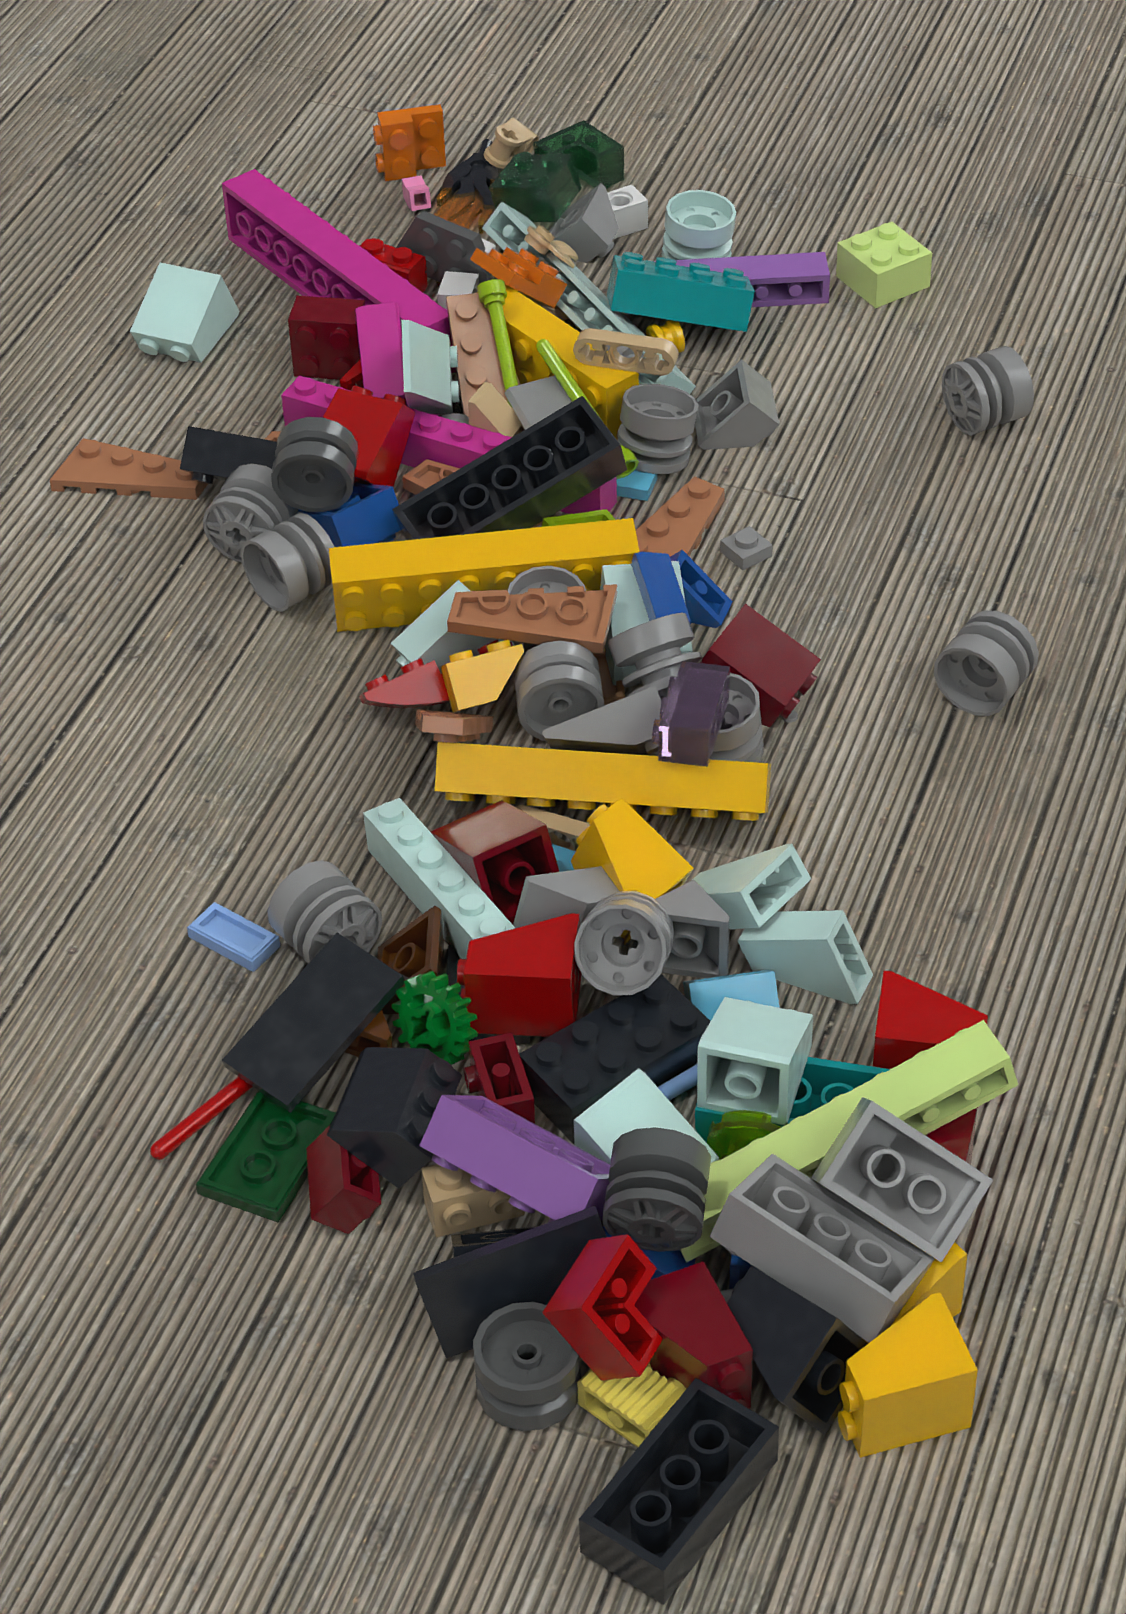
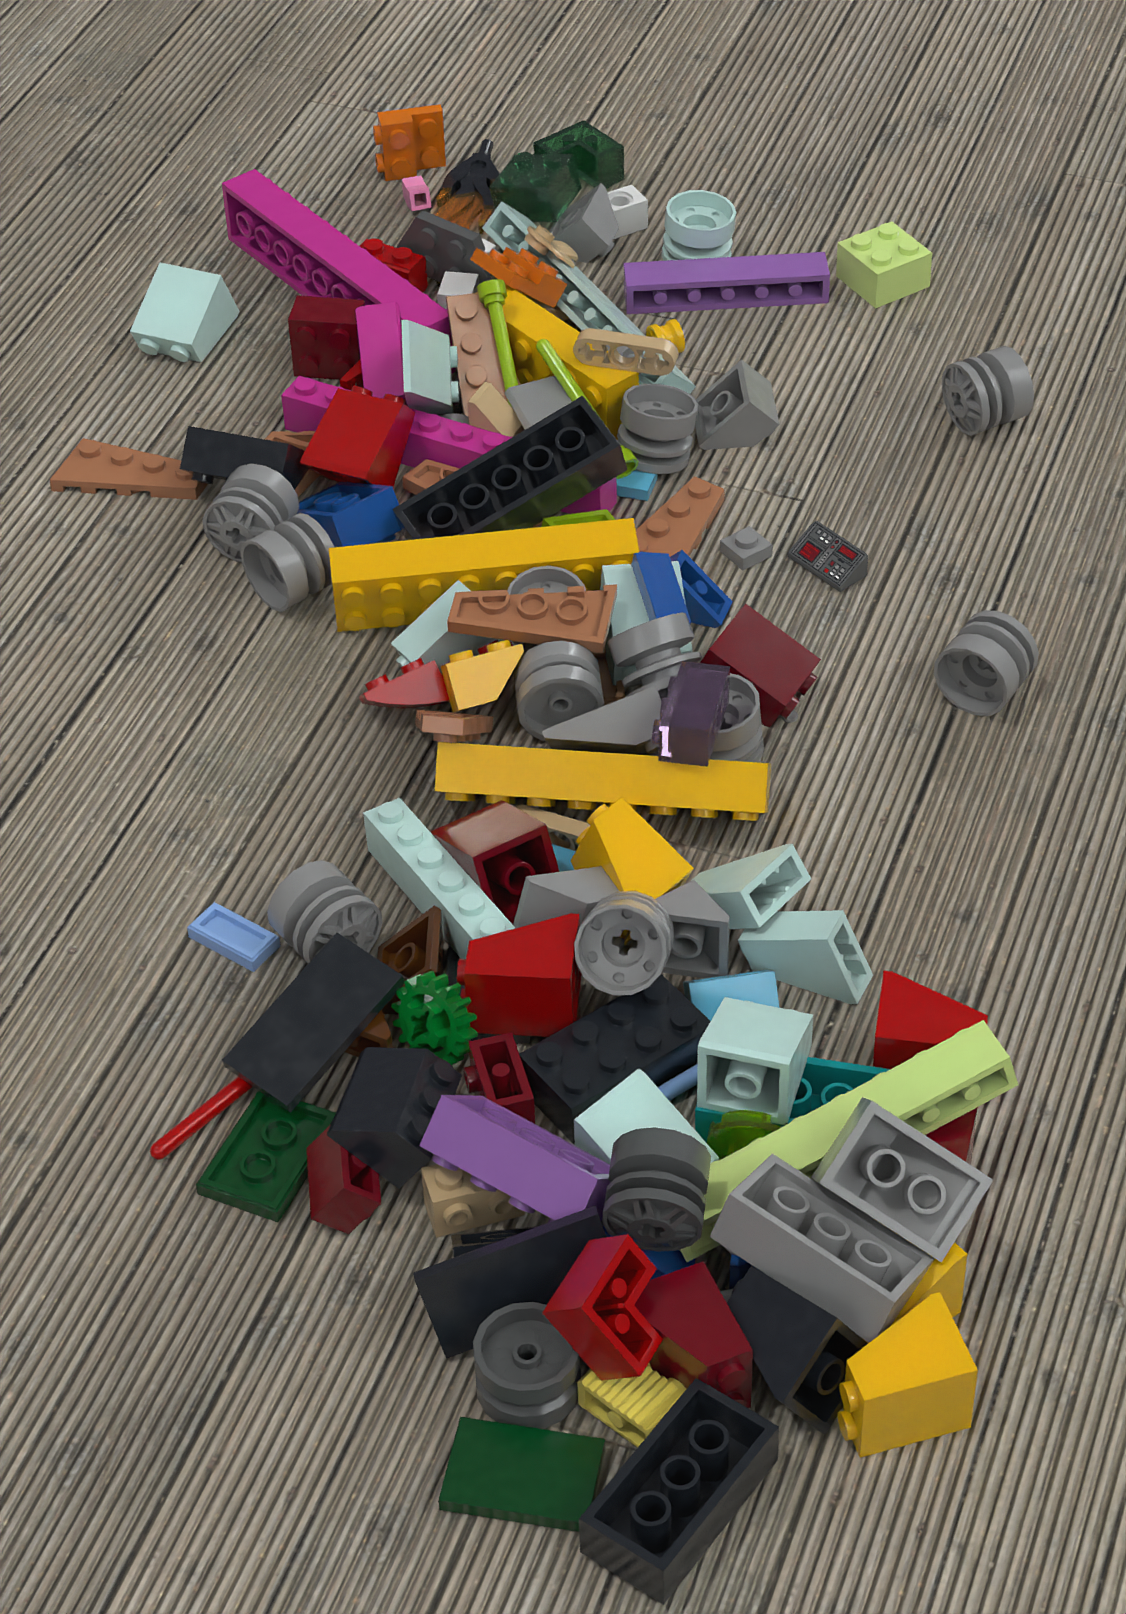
dark grey wheel [271,417,358,512] -> none
tan piece [484,117,539,169] -> none
teal brick [607,252,755,332] -> none
none -> dark green tile [438,1417,606,1532]
none -> slope [788,521,868,592]

